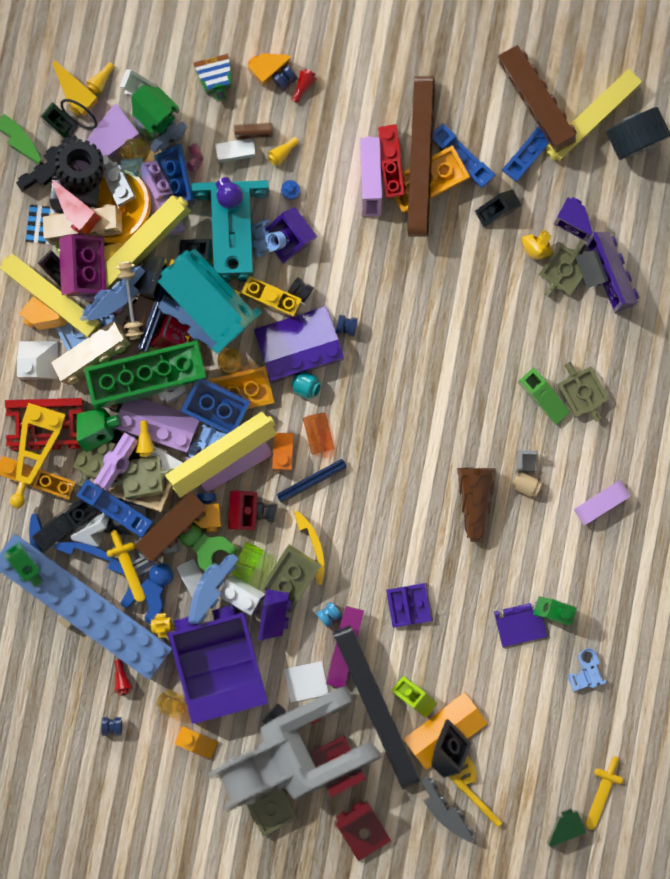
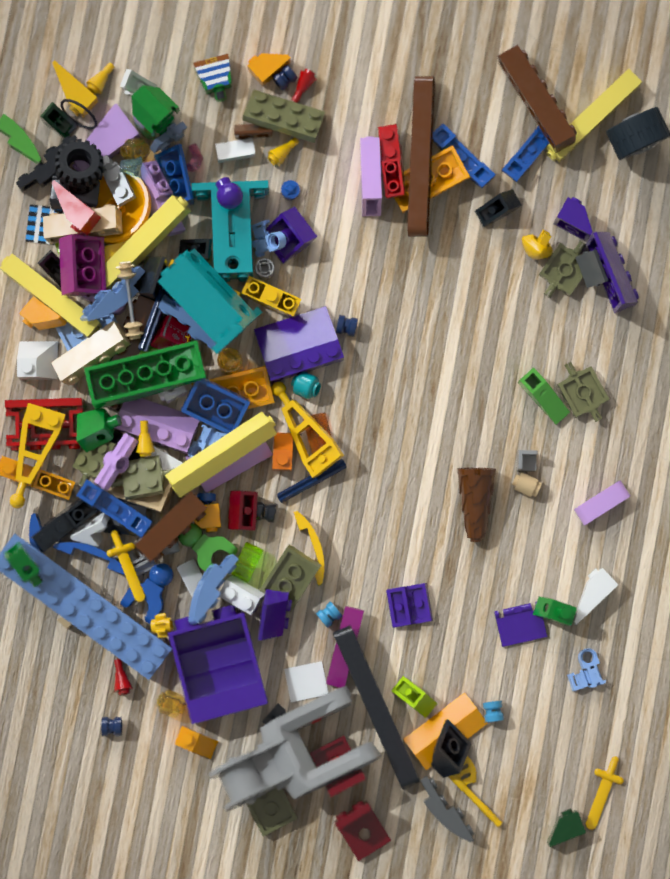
black wheel [288,277,314,303] -> none
none -> olive plate [242,89,325,143]
none -> light grey wheel [255,258,274,280]
none -> yellow plate [271,381,344,478]
none -> dark azure wheel [483,701,504,722]
none -> white slope [573,568,618,625]

